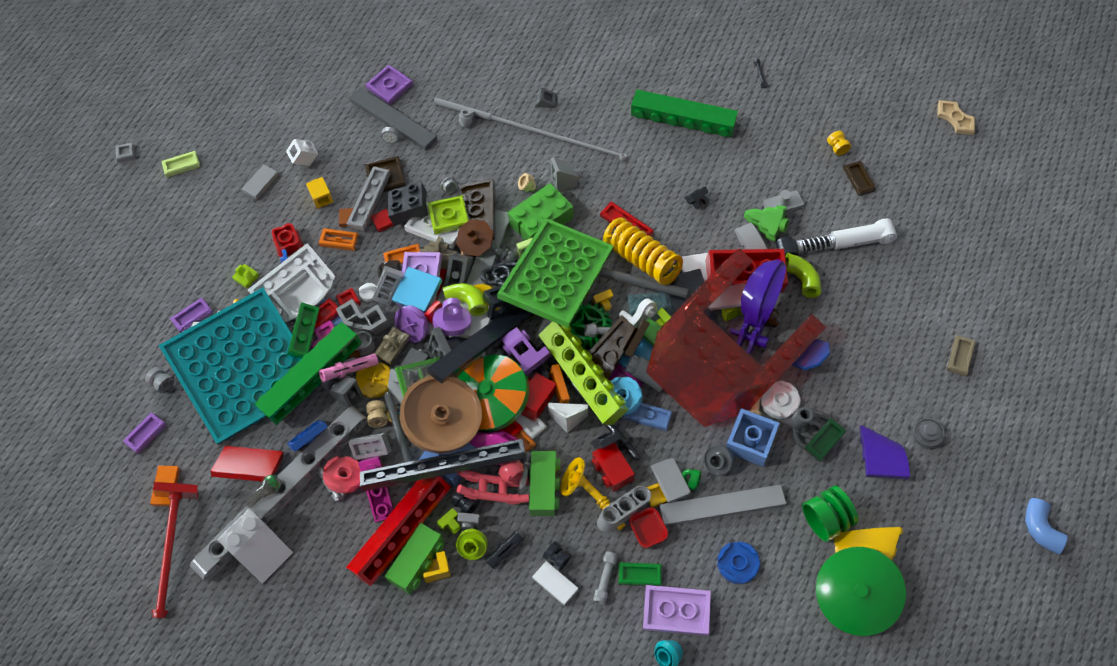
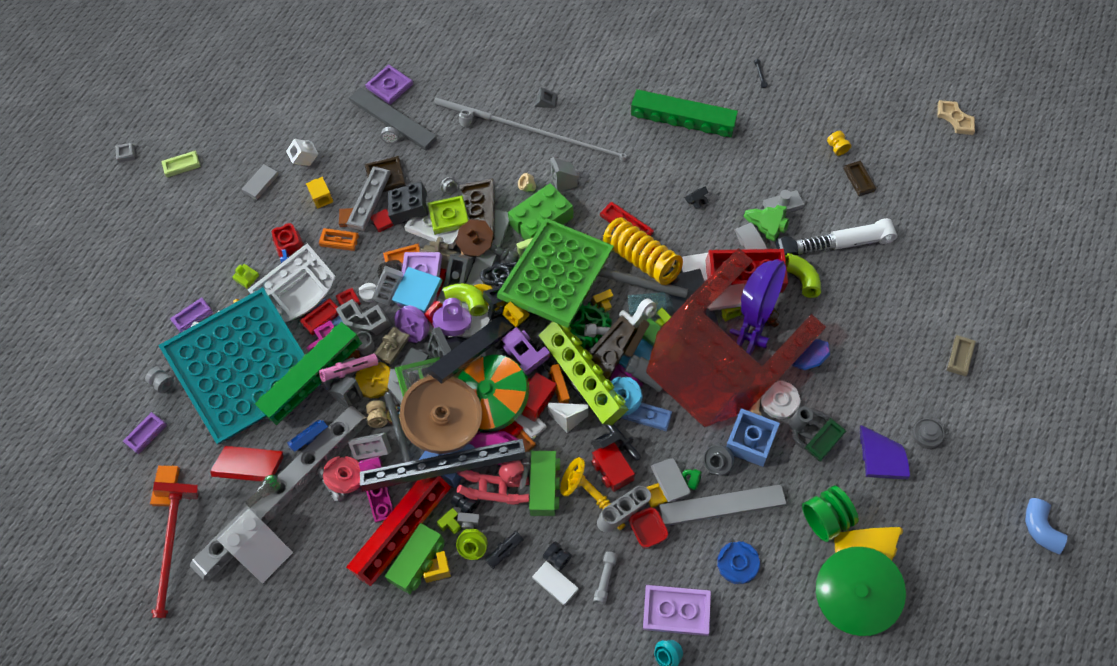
green tile [287,302,320,359] -> none
green tile [618,562,662,586] -> none
none -> yellow bracket [503,301,529,327]

